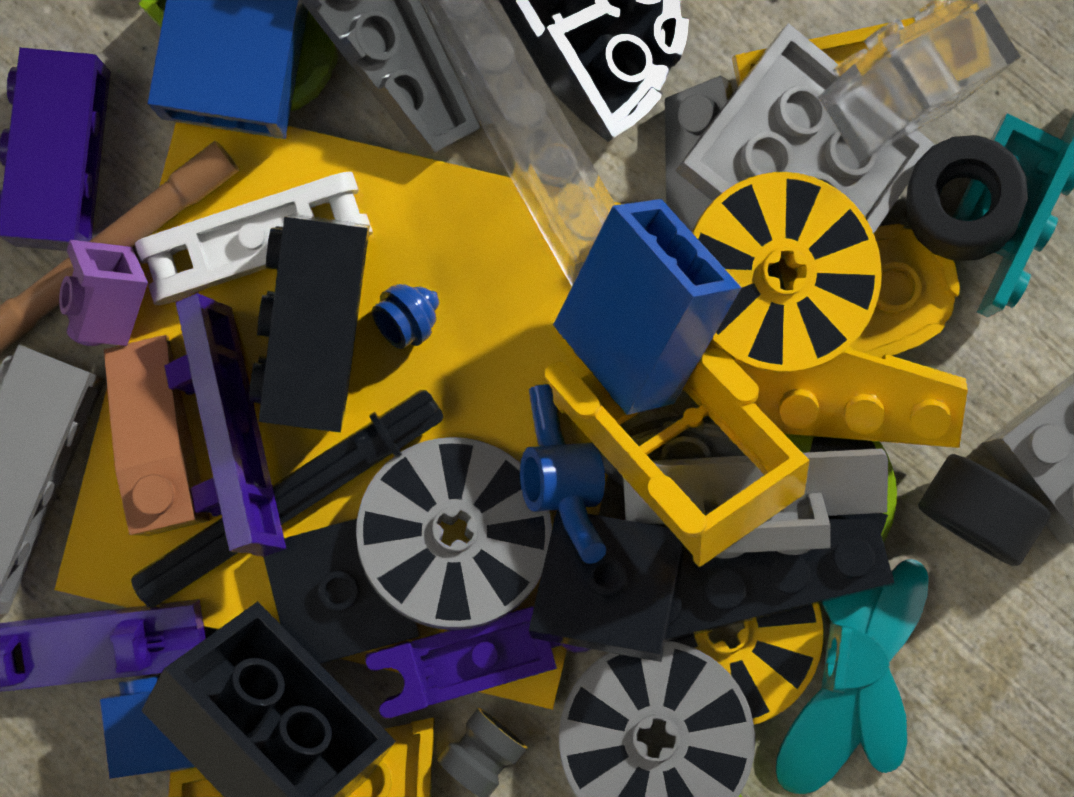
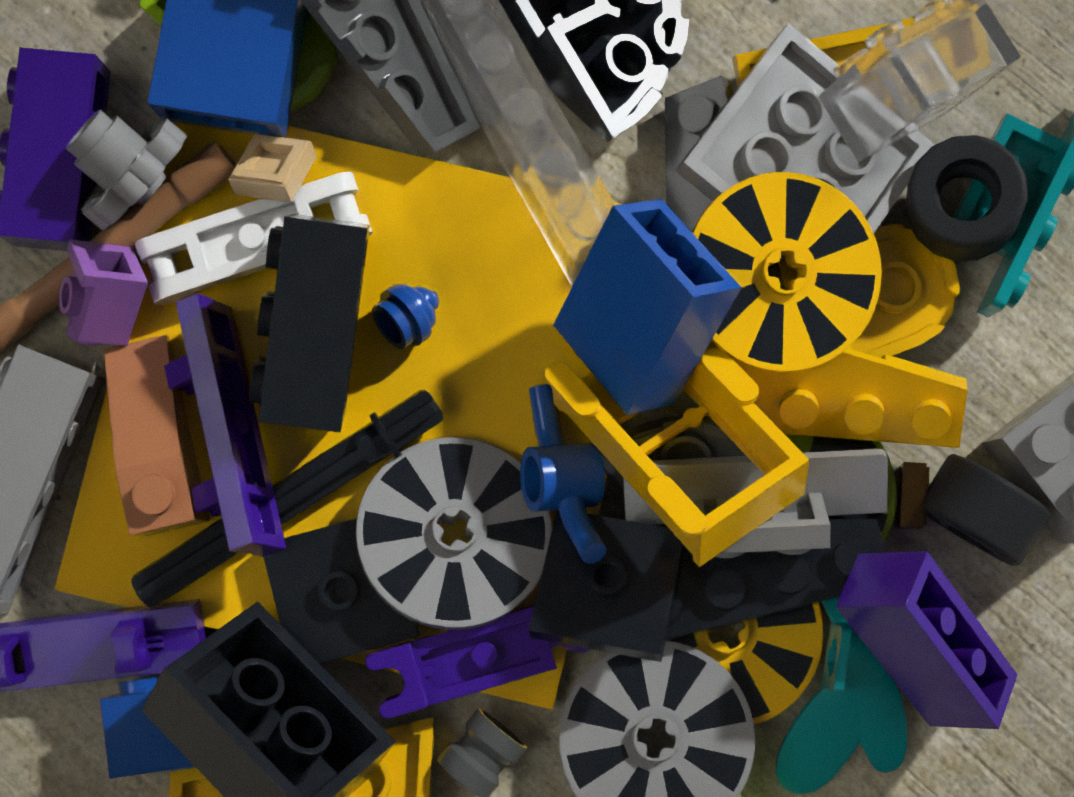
none -> light grey plant [65,110,187,231]
none -> tan tile [228,134,317,203]
none -> dark purple brick [836,551,1018,729]
none -> dark brown tile [897,462,930,530]

